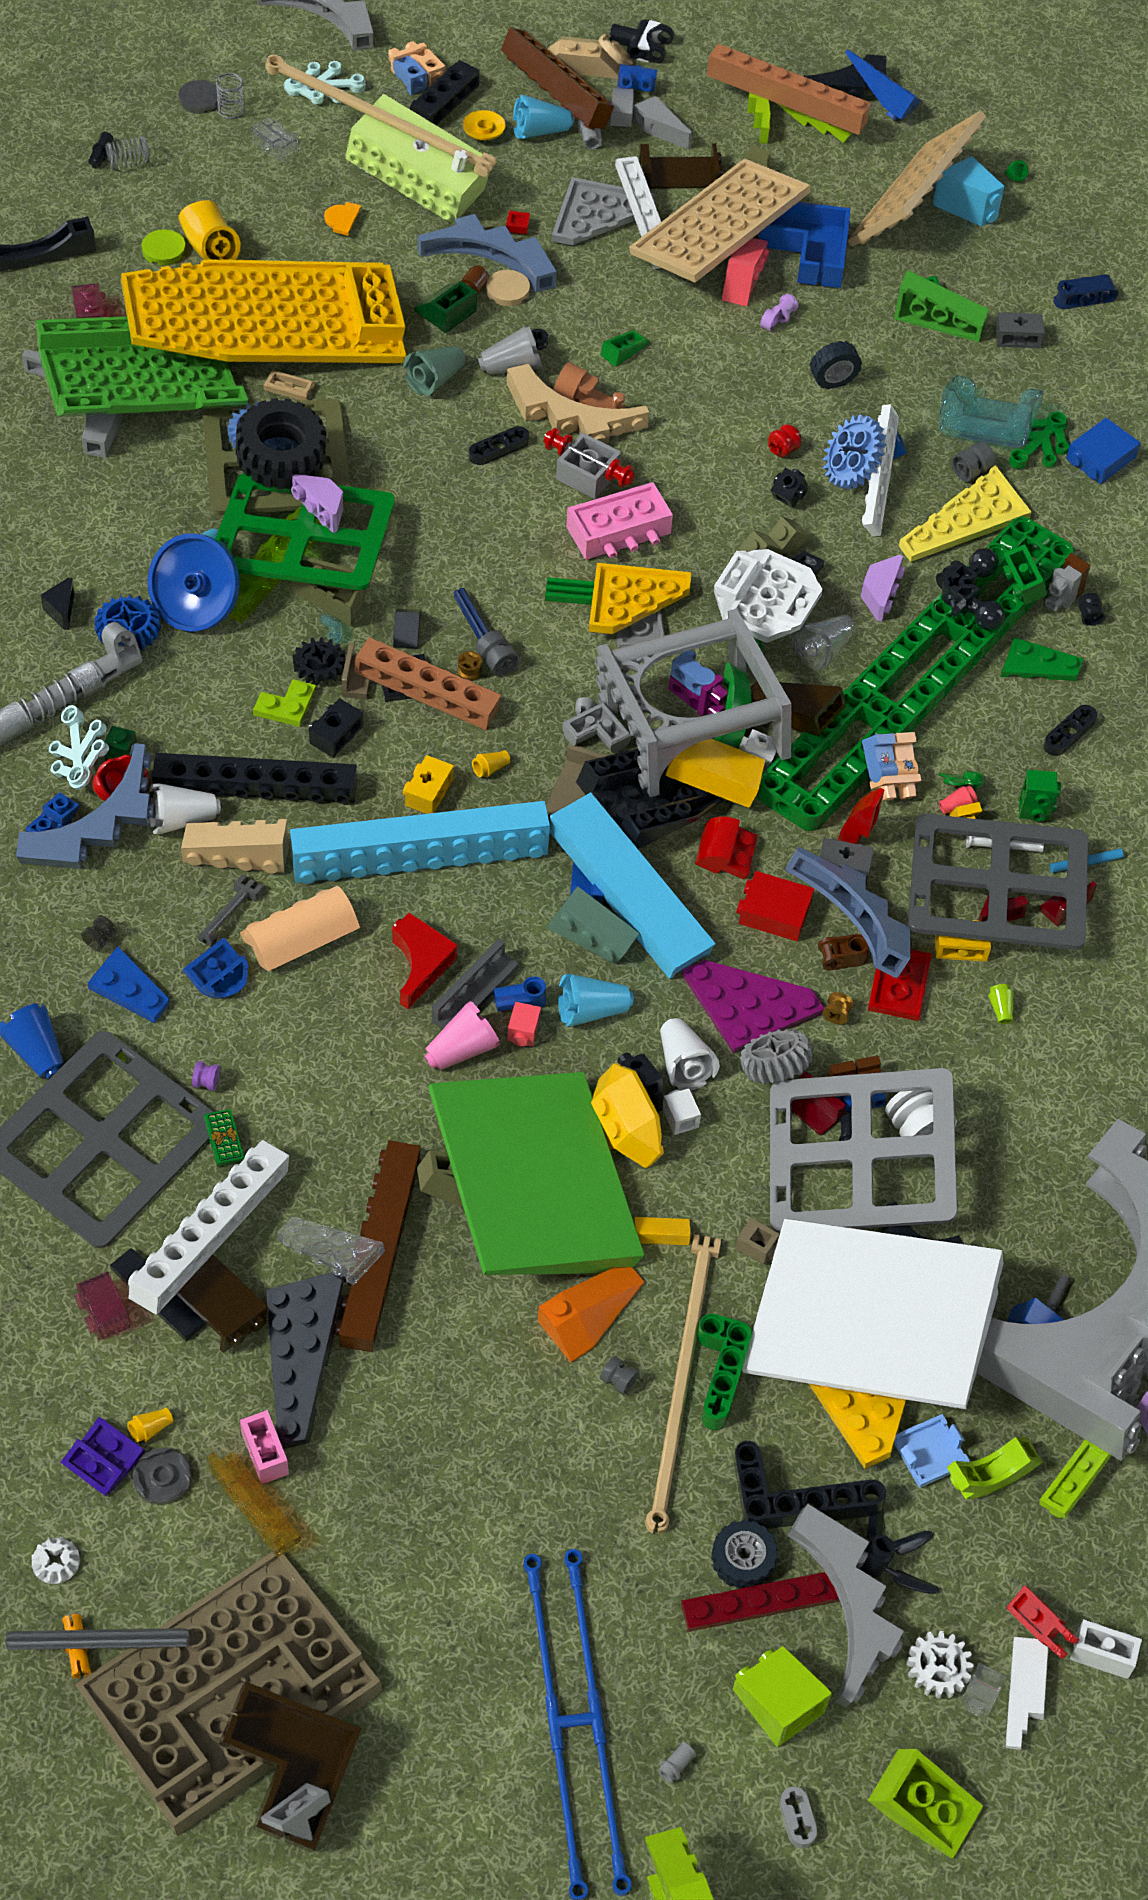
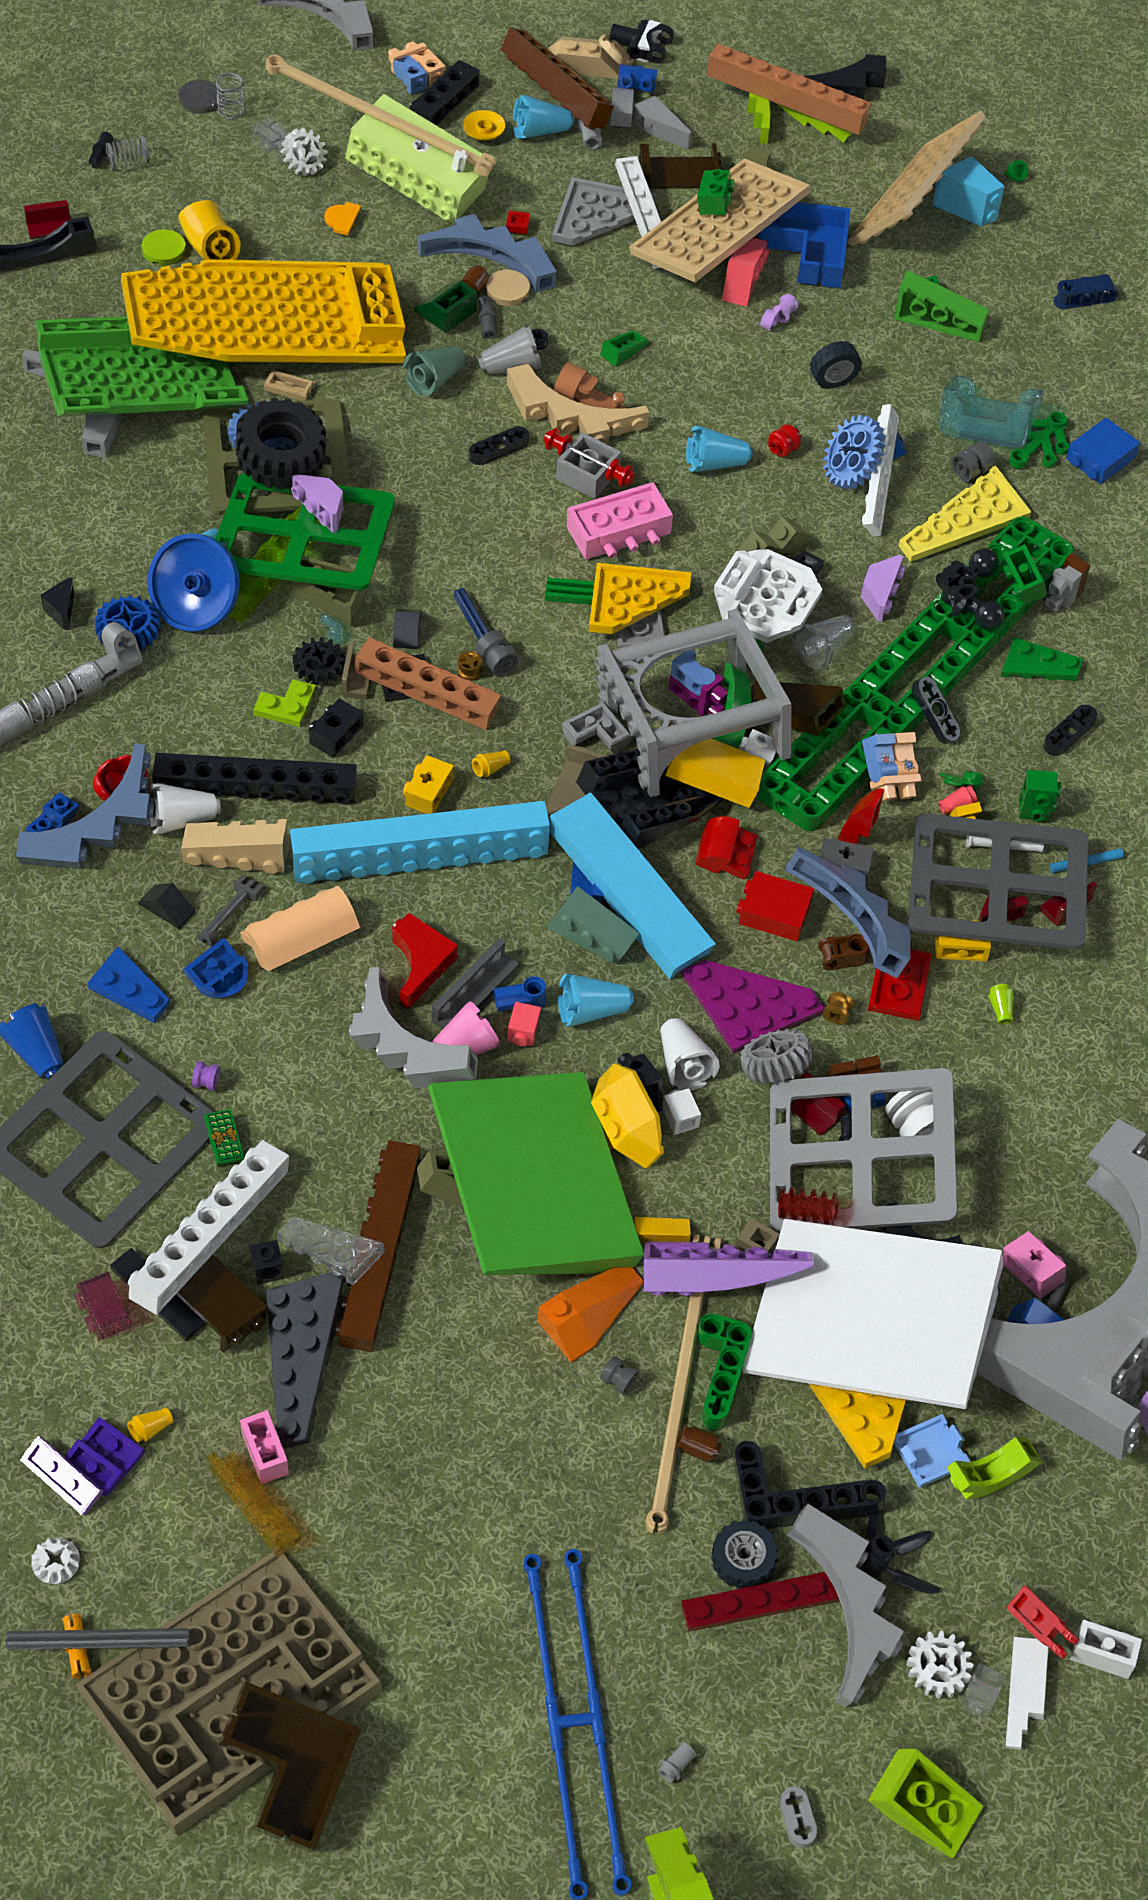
light aqua plant [49,705,109,789] -> none
clear pink brick [72,283,109,318] -> none
clear smoke wheel [81,915,118,952] -> none
dark green brick [104,726,137,761] -> none
flat silver tile [133,1447,192,1505] -> none
light grey slope [261,1783,330,1841] -> none
light aqua plant [284,61,366,104] -> none
light grey hinge [575,697,596,715] -> none
lime slope [733,1646,832,1748] -> none
black brick [770,467,808,508] -> none
blue wedge [845,49,921,121] -> none
dark grey brick [995,312,1044,348] -> none
lime plate [1040,1439,1112,1519] -> none
black wheel [1077,593,1106,626] -> none
none -> tile [20,1436,104,1515]
none -> dark red panel [24,200,71,239]
none -> black slope [138,883,195,929]
none -> black brick [250,1240,285,1285]
none -> white gear [281,128,328,177]
none -> light grey arch [349,967,478,1089]
none -> dark grey pin [478,296,496,339]
none -> medium lavender wedge [644,1242,814,1295]
none -> reddish brown brick [677,1425,722,1463]
none -> medium azure cone [686,426,752,472]
none -> green brick [697,169,735,215]
none -> clear red piece [778,1186,839,1225]
none -> black beam [912,676,960,744]
none -> bright pink brick [1003,1231,1066,1299]

